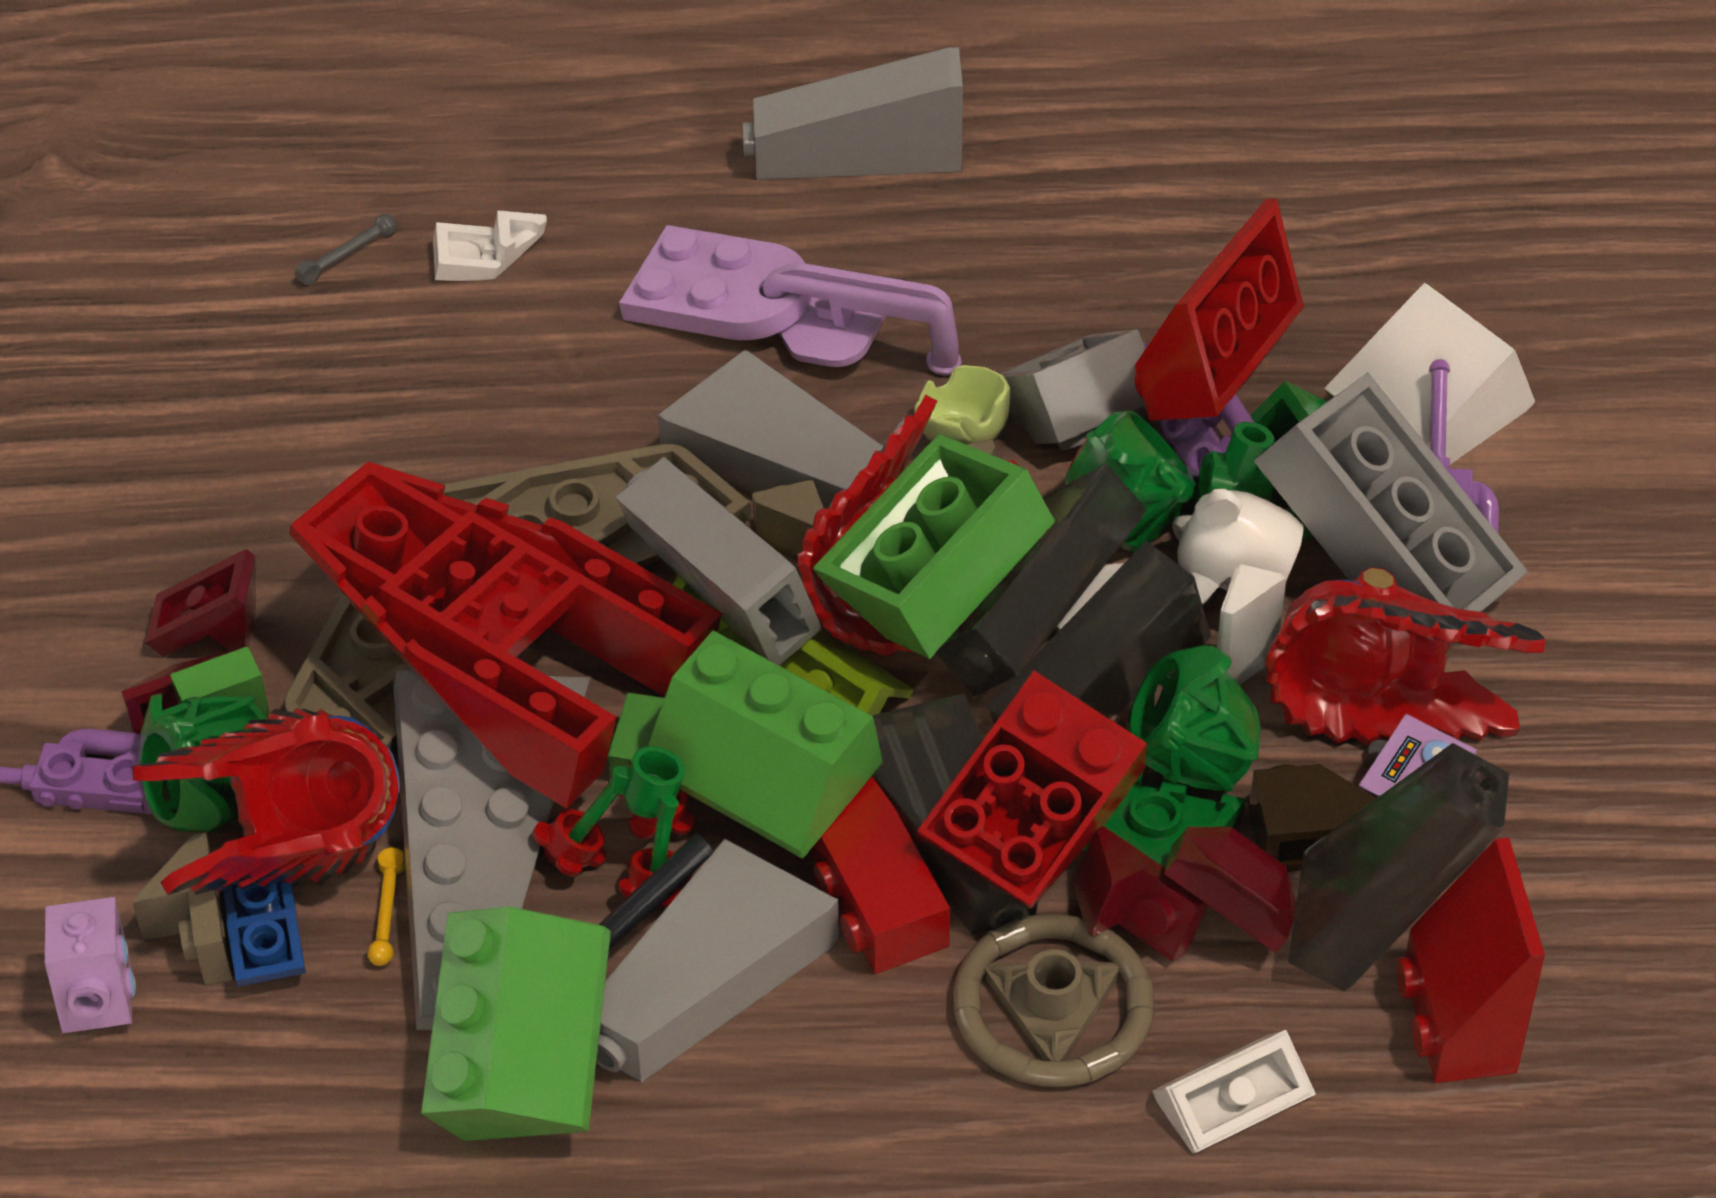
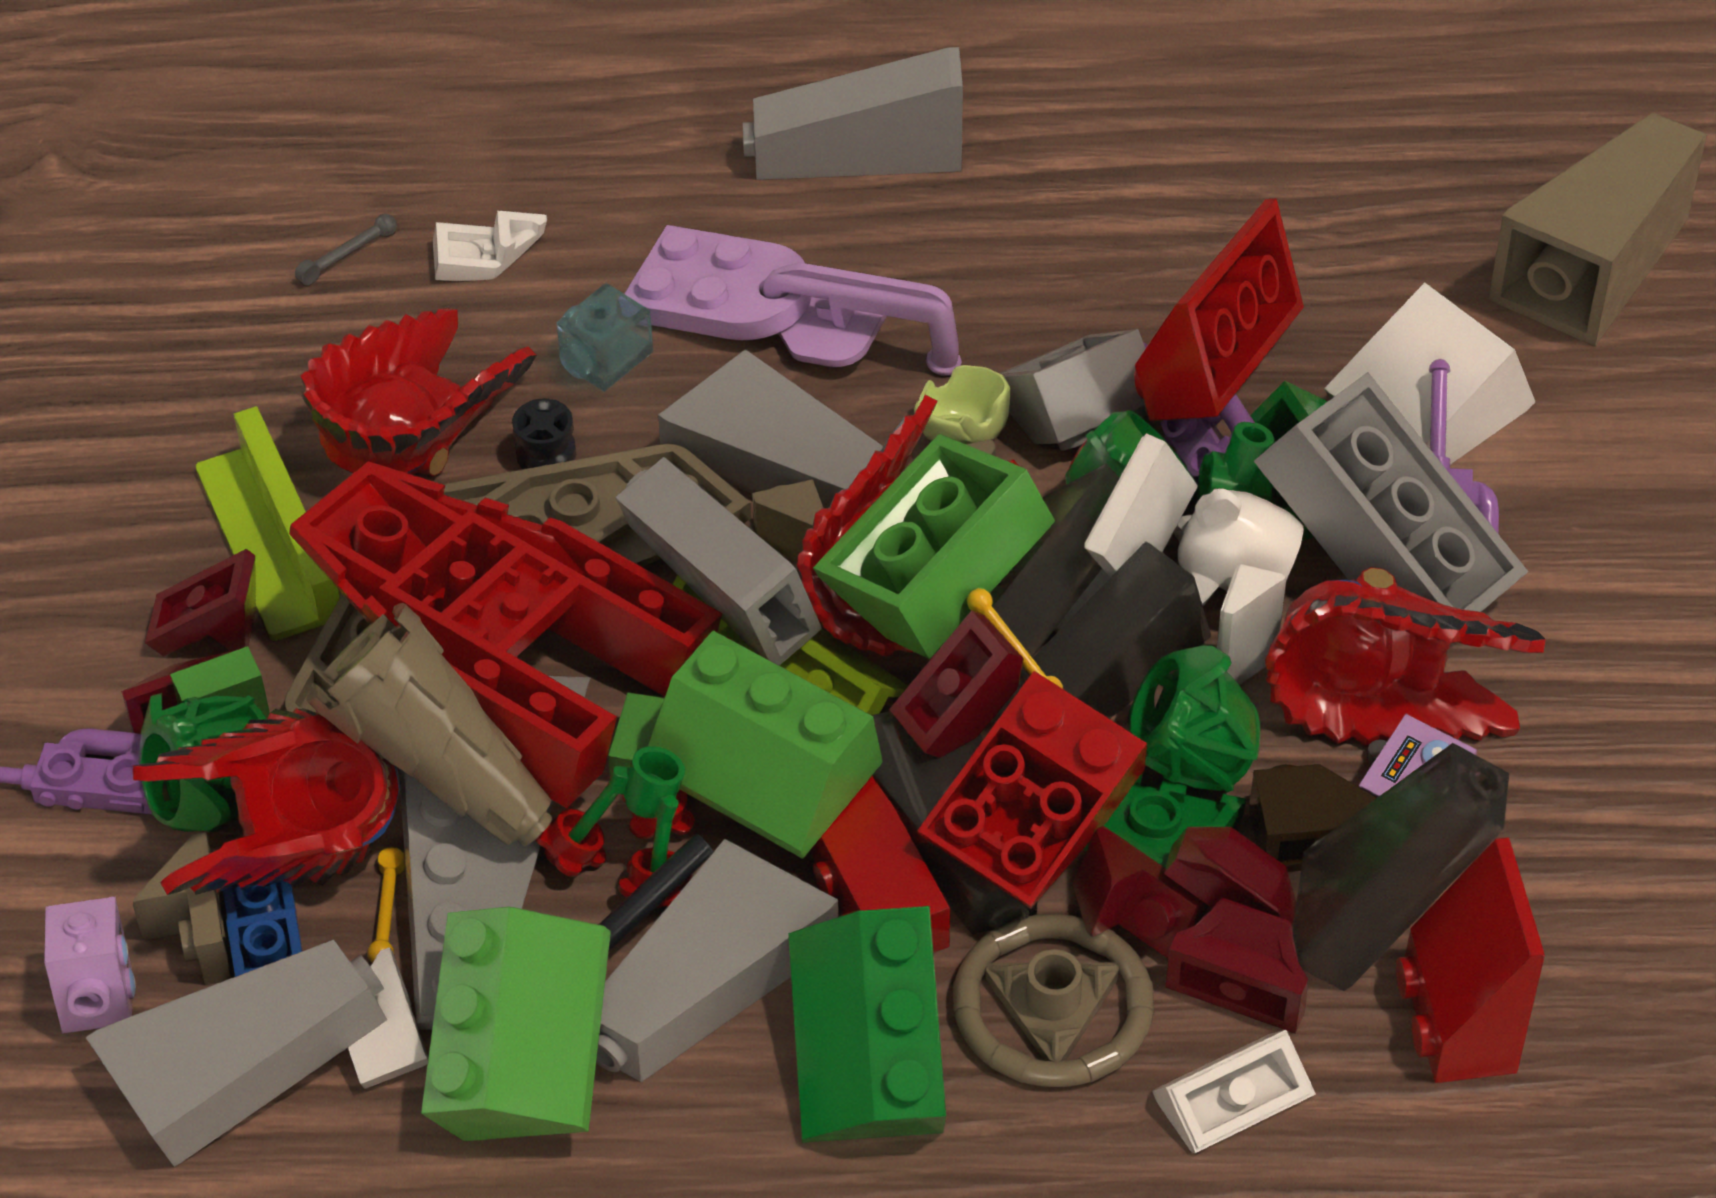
none -> light grey slope [86,940,387,1167]
none -> lime panel [196,406,340,641]
none -> red piece [300,308,537,477]
none -> dark tan cone [306,603,552,846]
none -> white slope [348,947,429,1089]
none -> black wheel [512,398,577,469]
none -> clear light blue brick [557,283,653,392]
none -> green slope [788,906,946,1143]
none -> dark red slope [889,610,1024,758]
none -> yellow hinge [967,588,1063,689]
none -> white tile [1084,434,1198,596]
none -> dark red slope [1166,898,1308,1034]
none -> dark tan slope [1488,112,1707,346]

